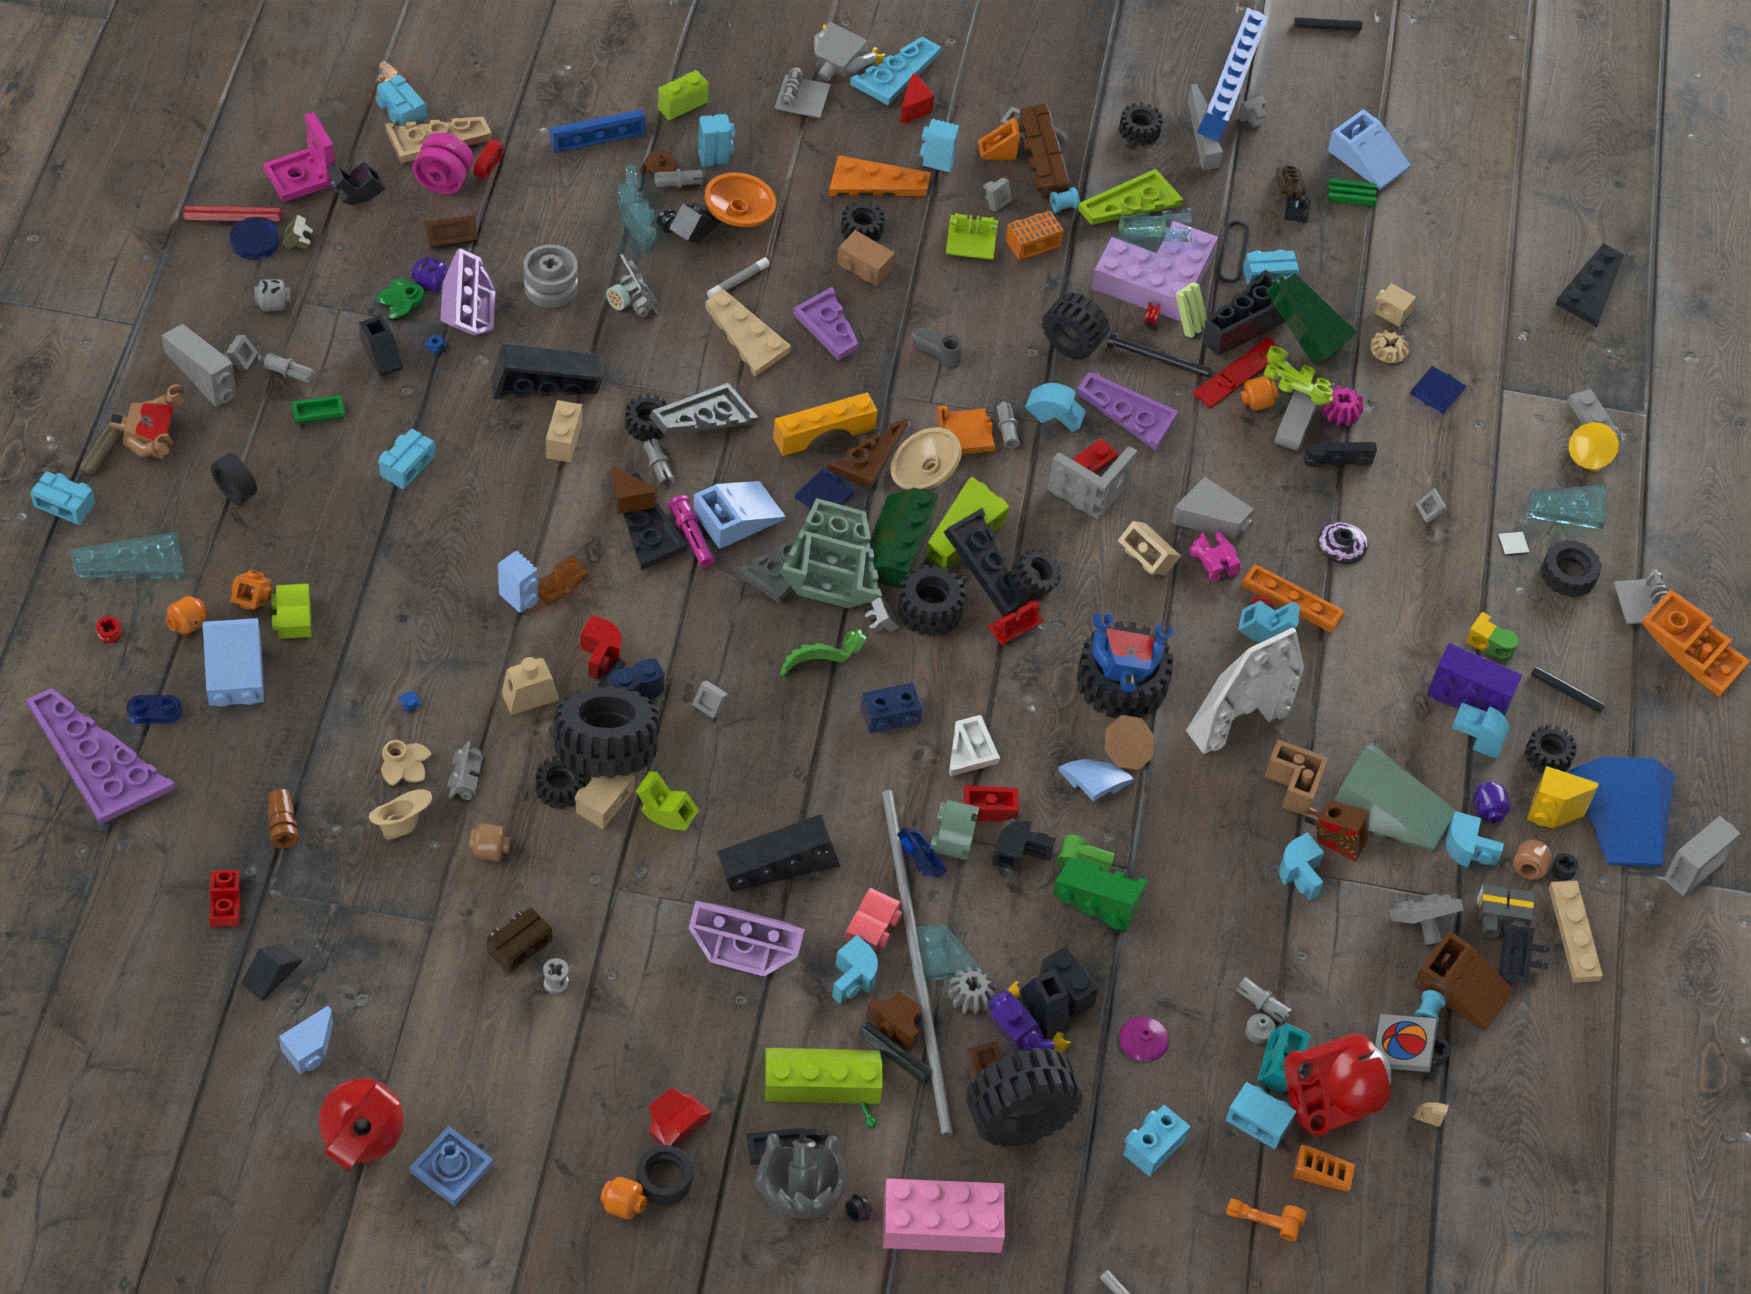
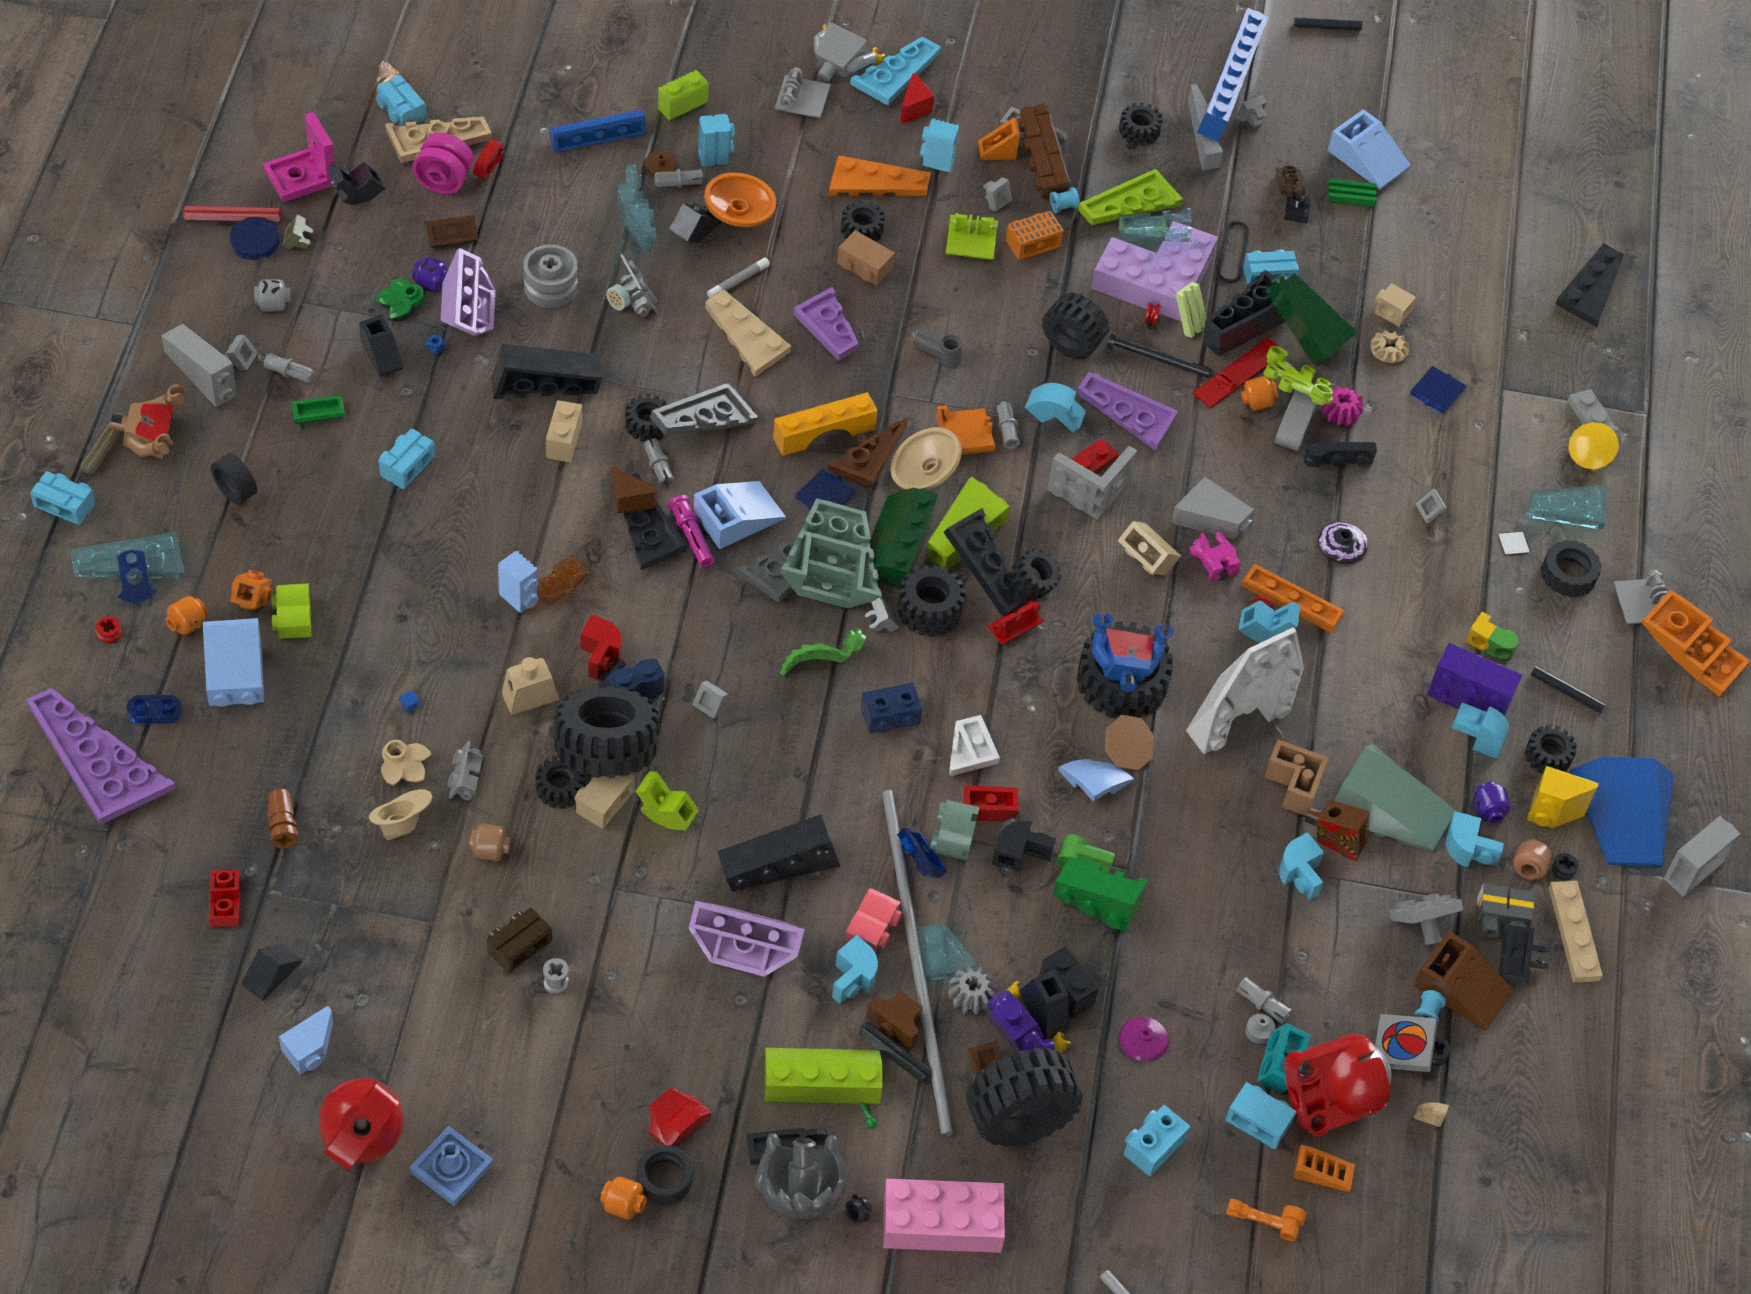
black bush [656,208,676,233] -> none
none -> clear blue piece [117,550,158,603]

